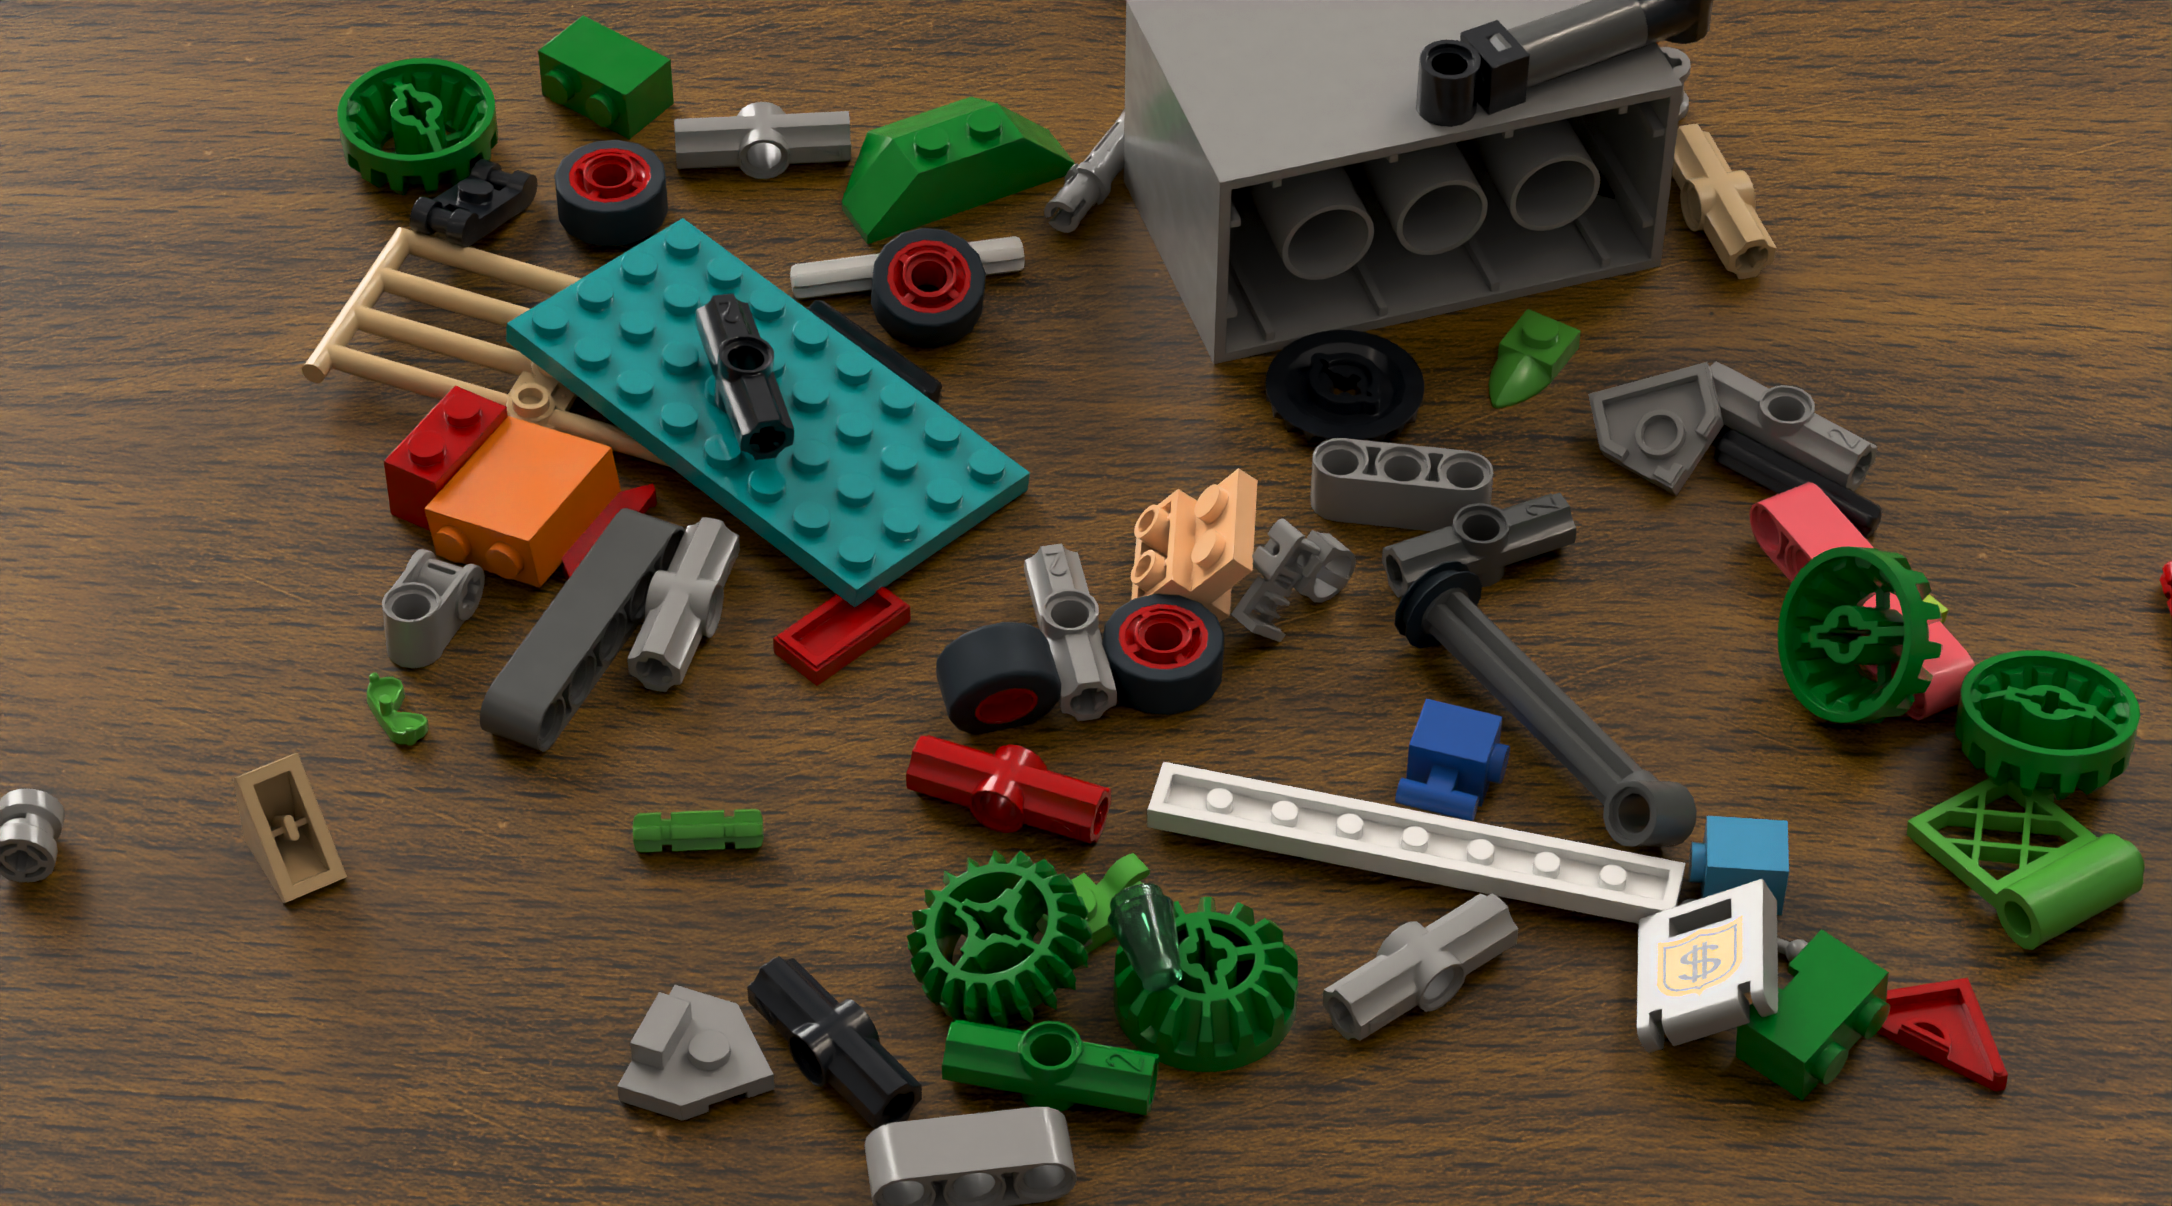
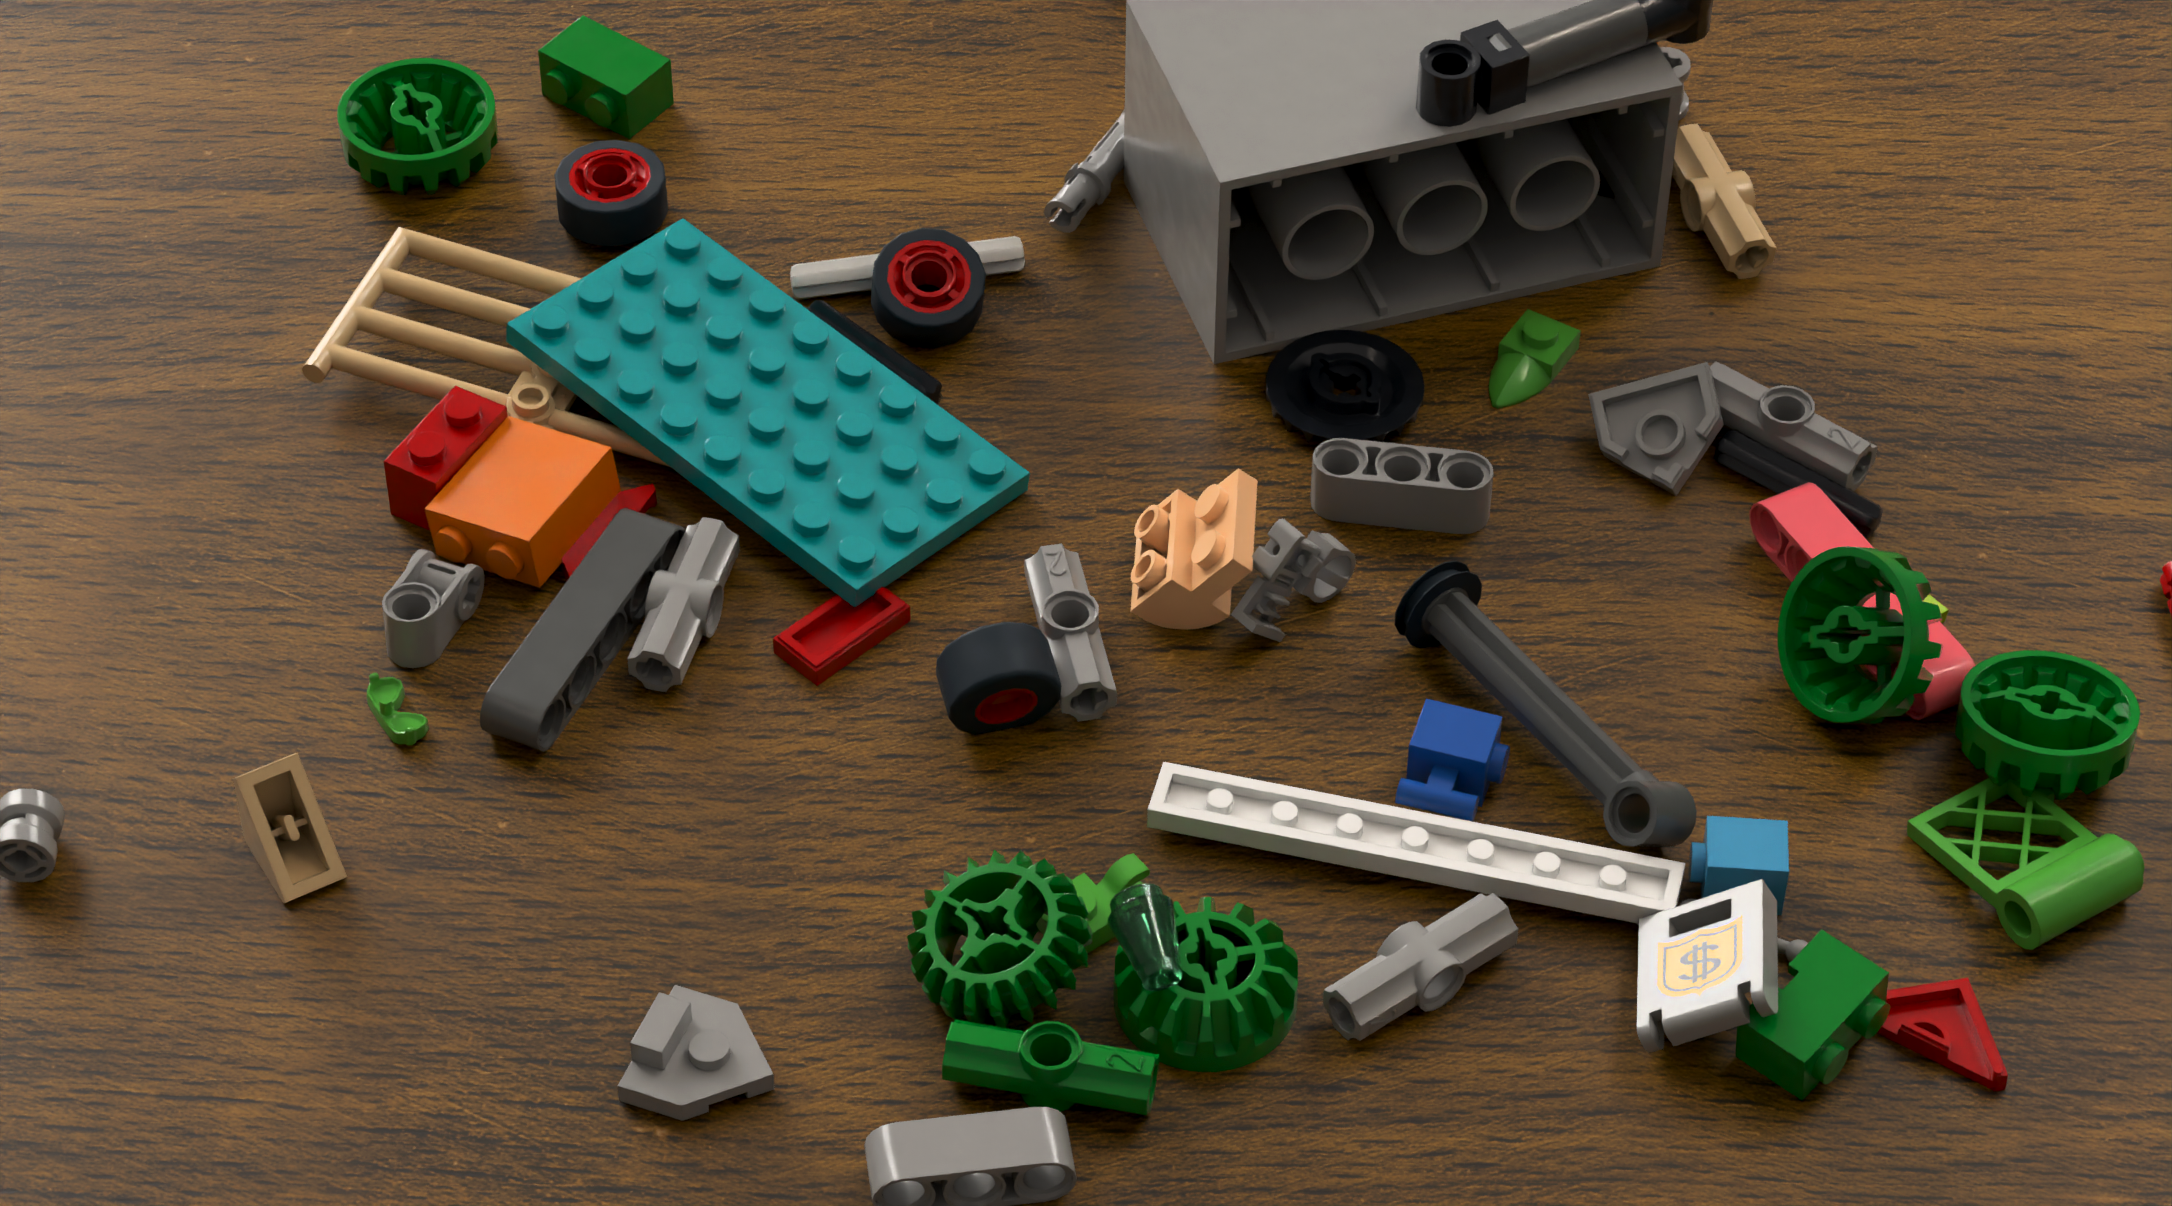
black plate [410,158,538,247] -> none
bright green axle [633,809,764,853] -> none
light grey piece [674,102,851,179] -> none
black piece [695,293,794,461] -> none
black piece [747,956,922,1129] -> none
green wedge [841,97,1076,245] -> none
red piece [906,735,1111,843] -> none
black wheel [1102,594,1224,715] -> none
dark grey piece [1382,492,1577,599] -> none

